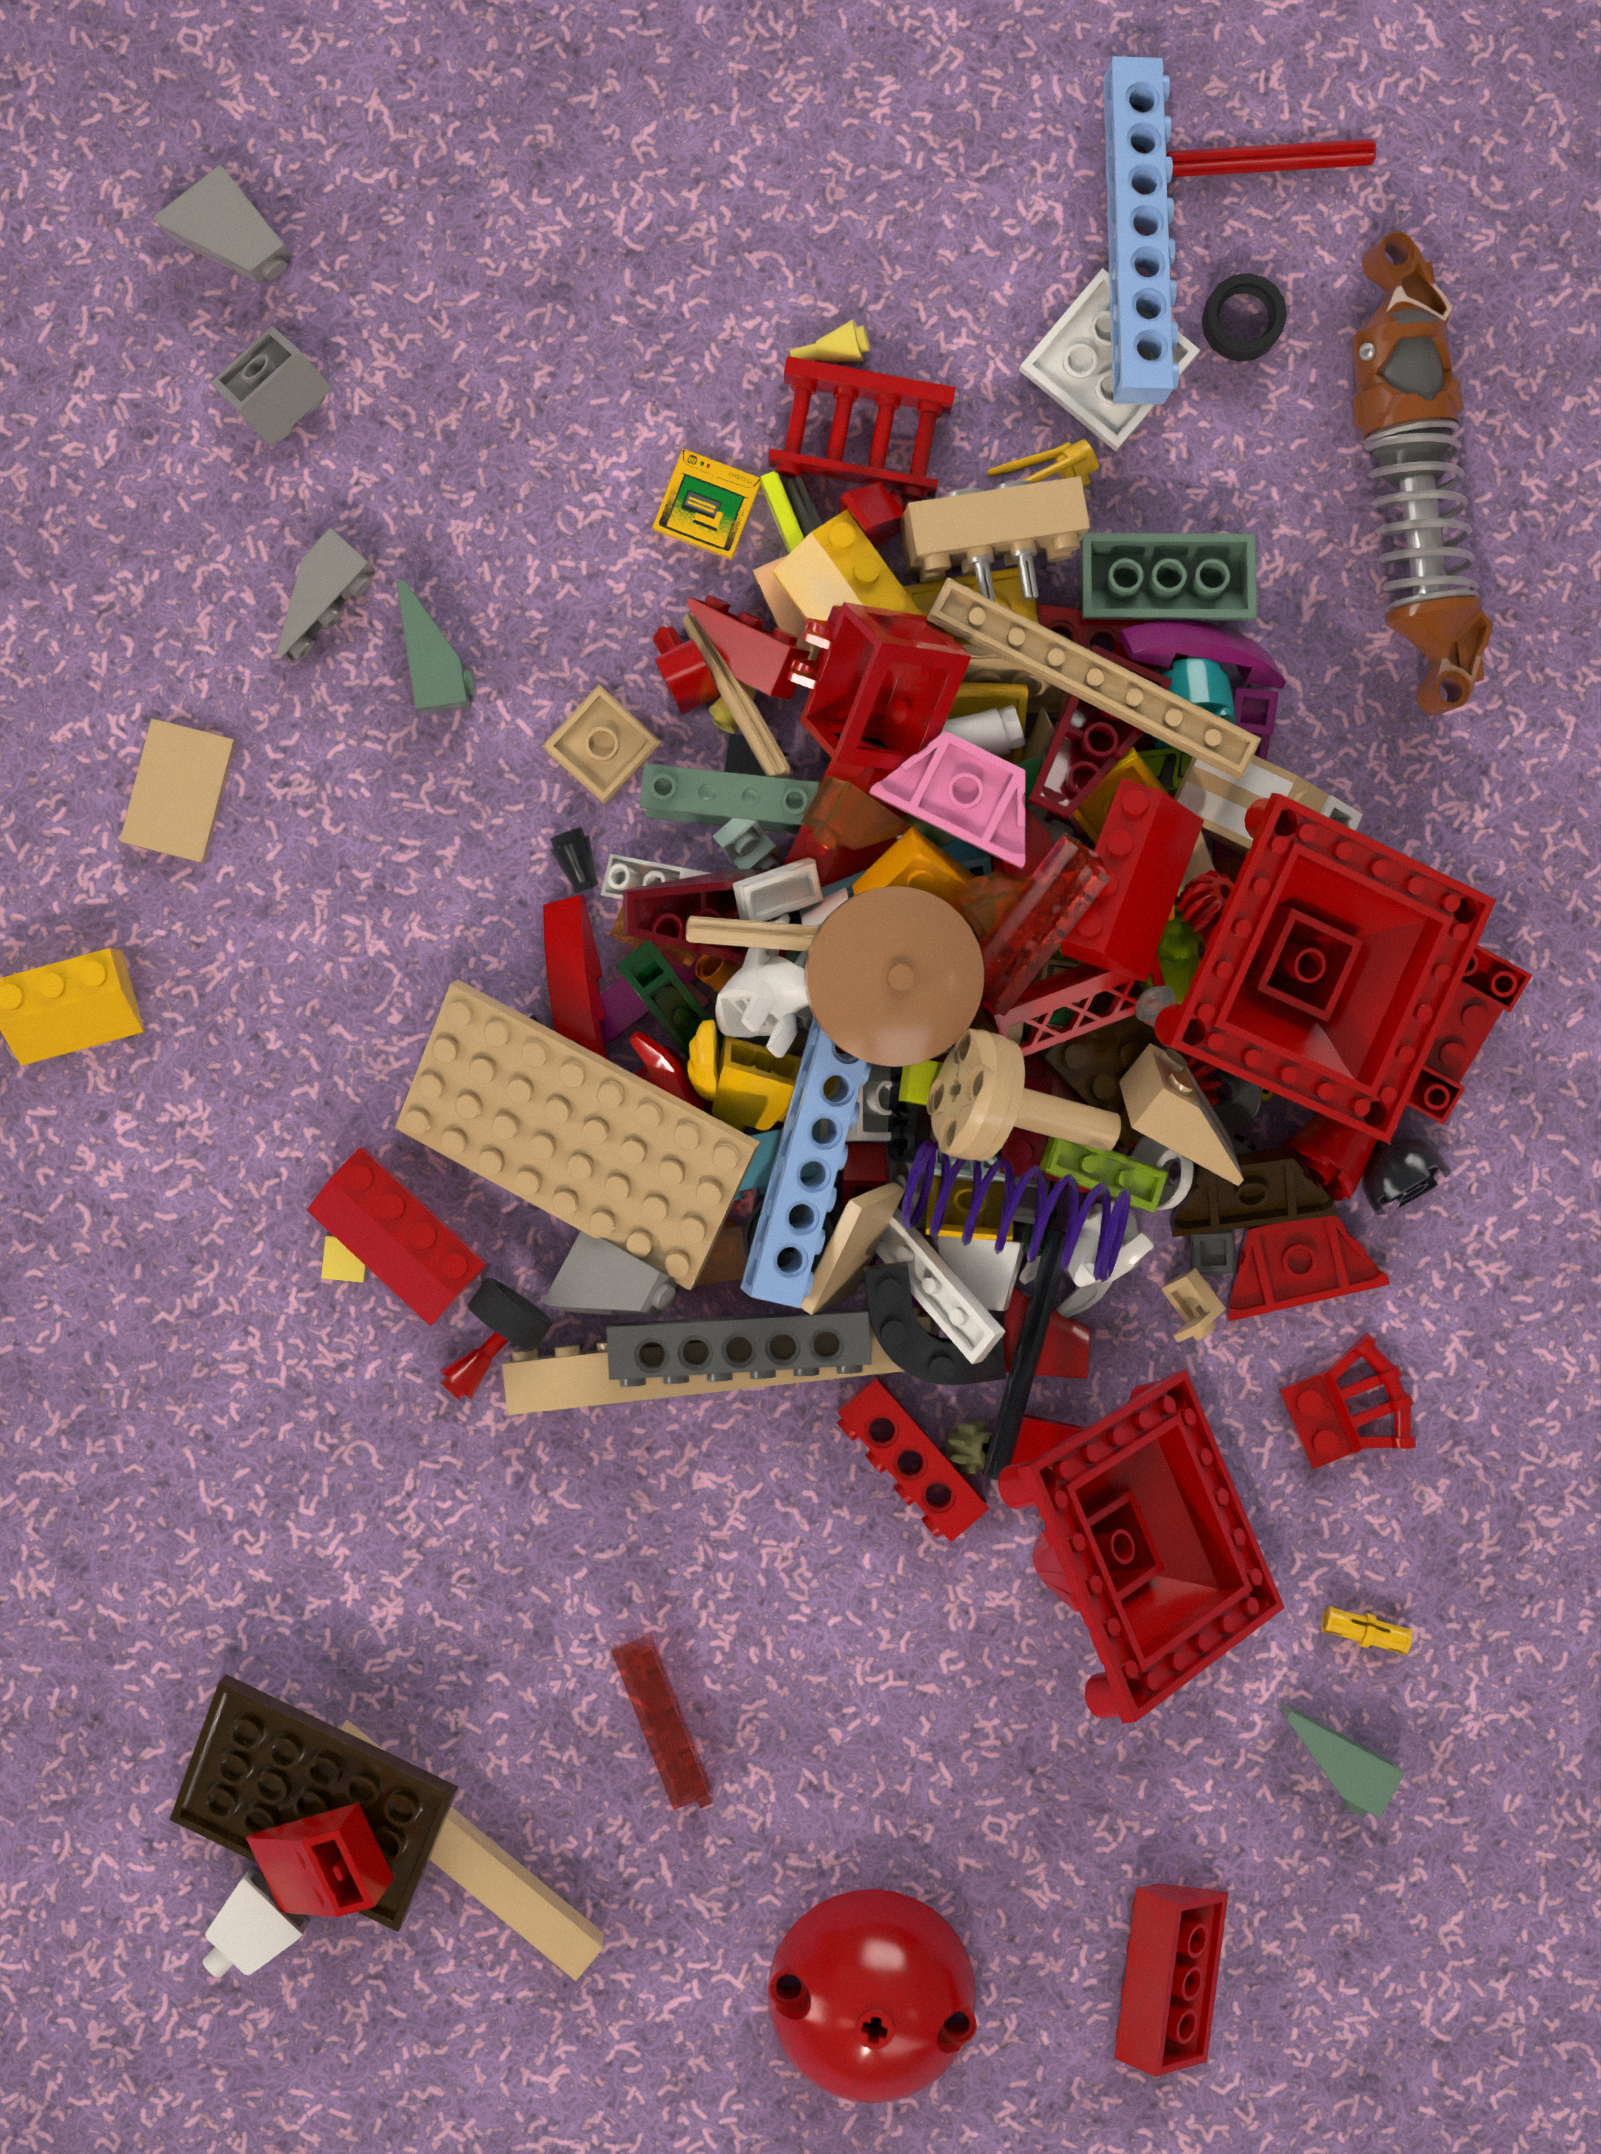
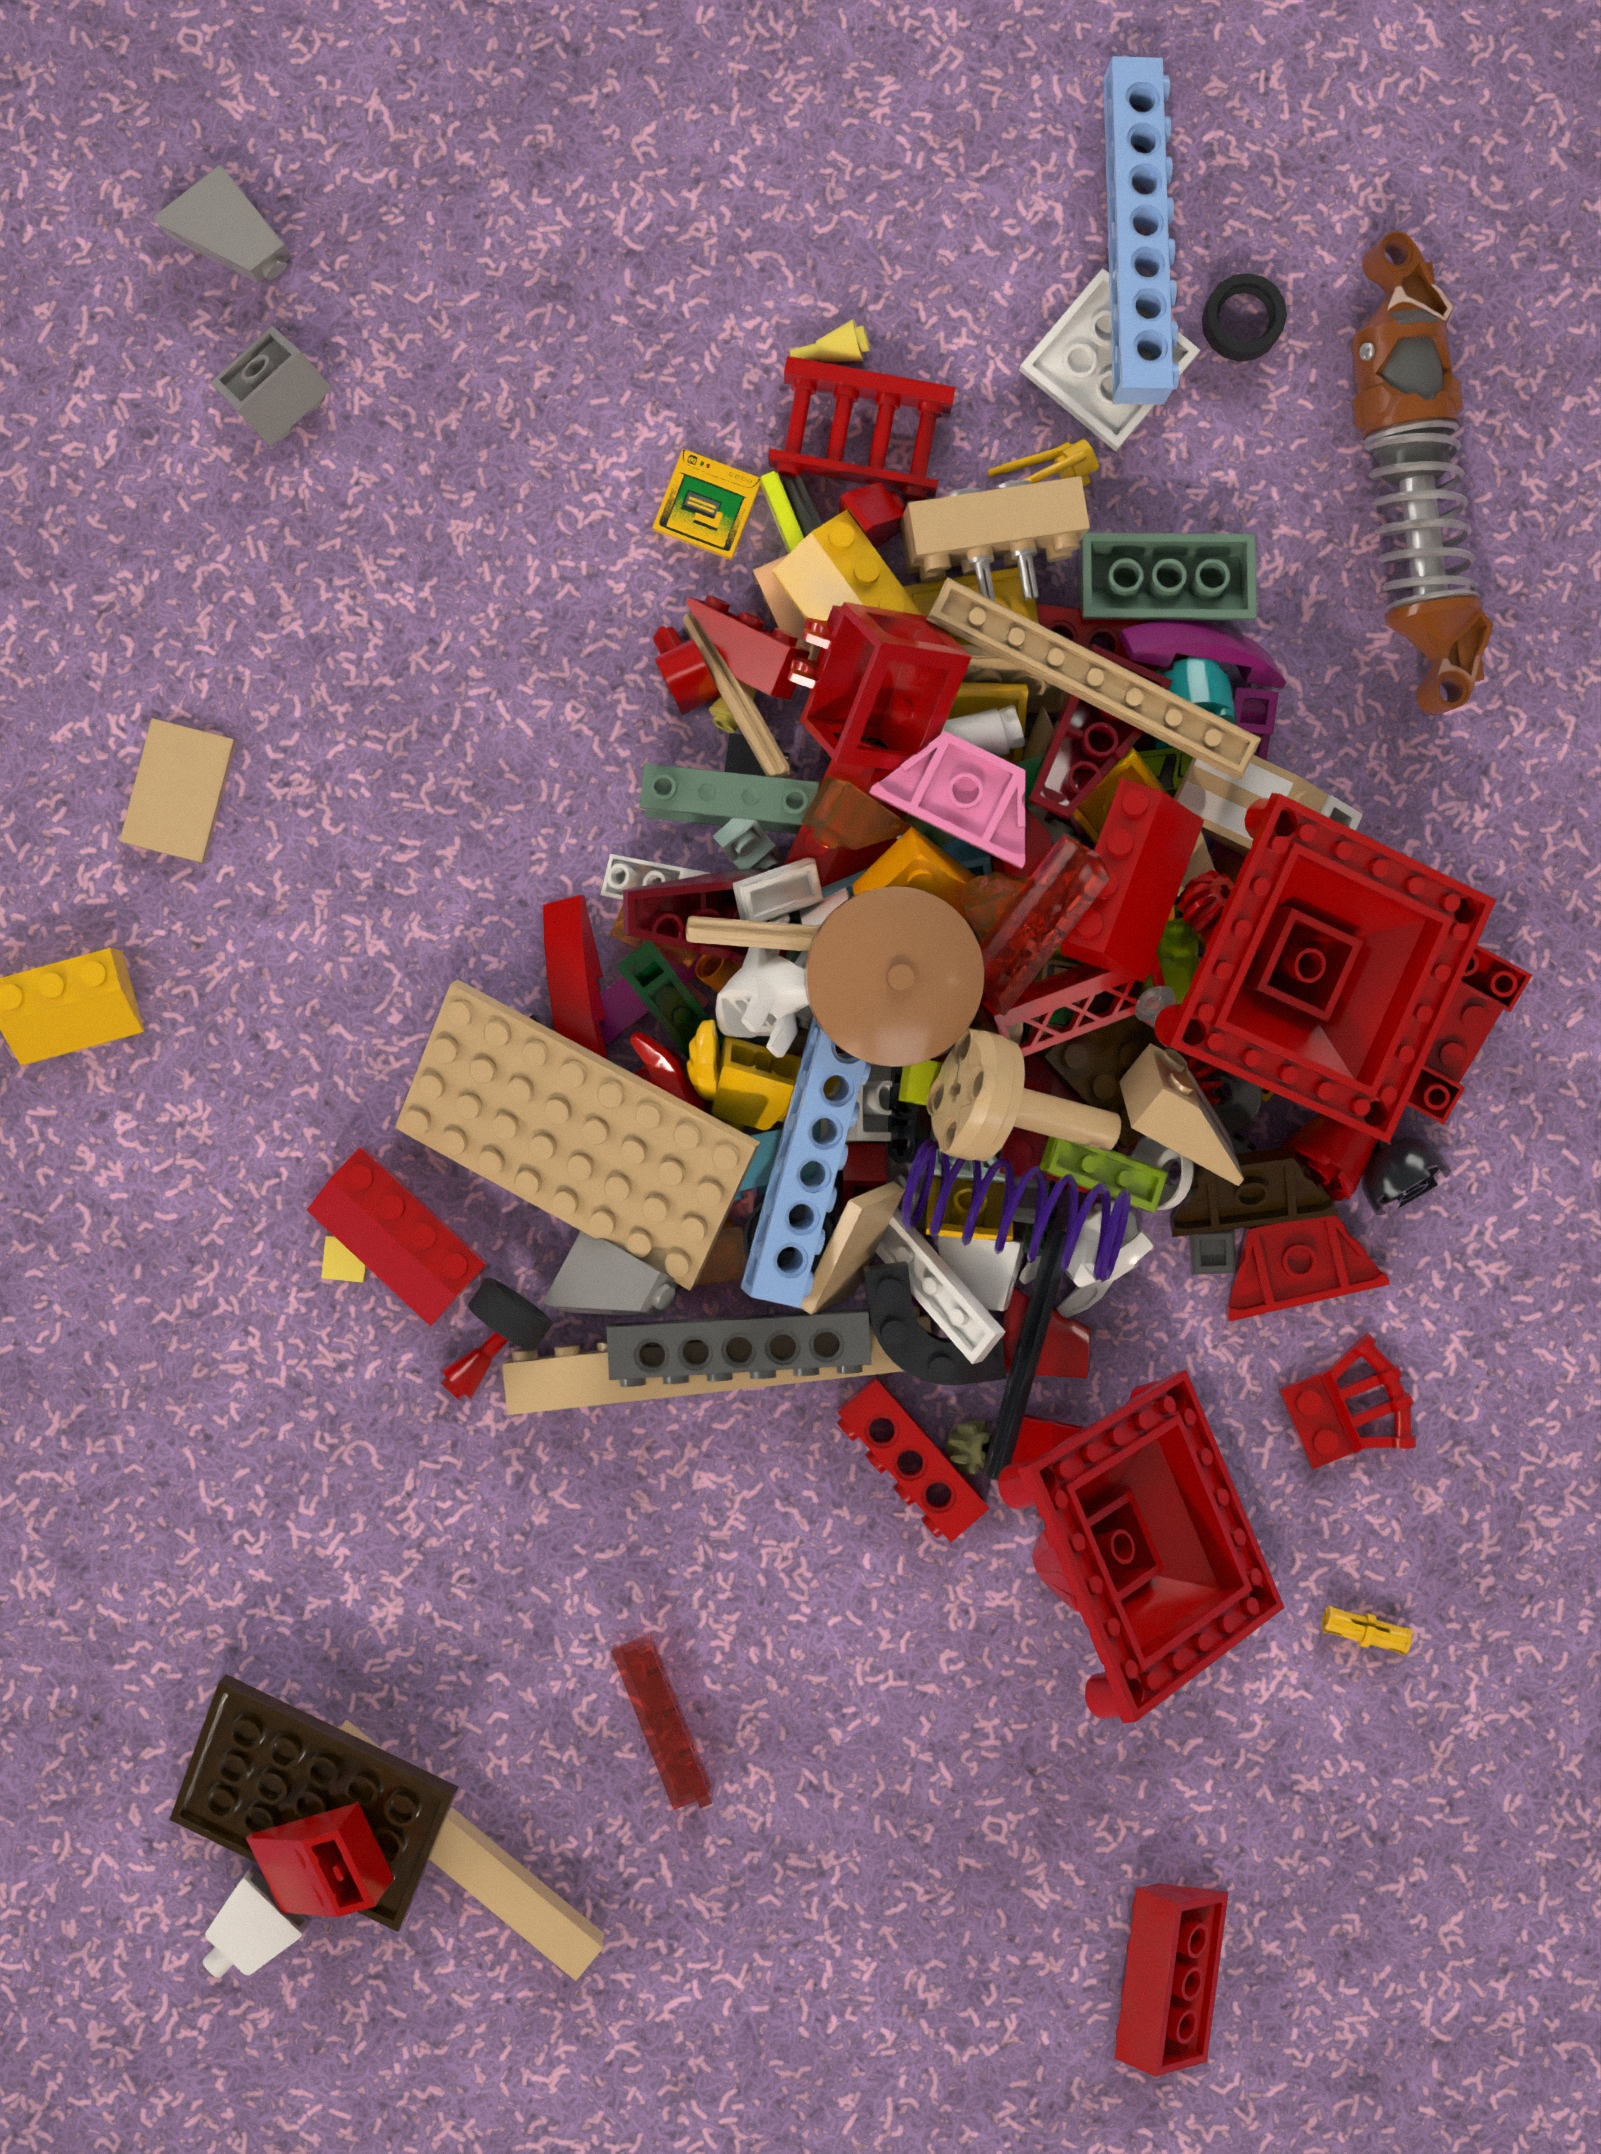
light grey slope [277,528,375,663] -> none
sand green slope [396,580,477,714] -> none
tan tile [542,684,662,805] -> none
black cone [550,827,599,893] -> none
red piece [768,1889,977,2103] -> none
tan bracket [1161,1267,1226,1343] -> none
red axle [1166,139,1376,177] -> none
sand green slope [1280,1702,1405,1818] -> none

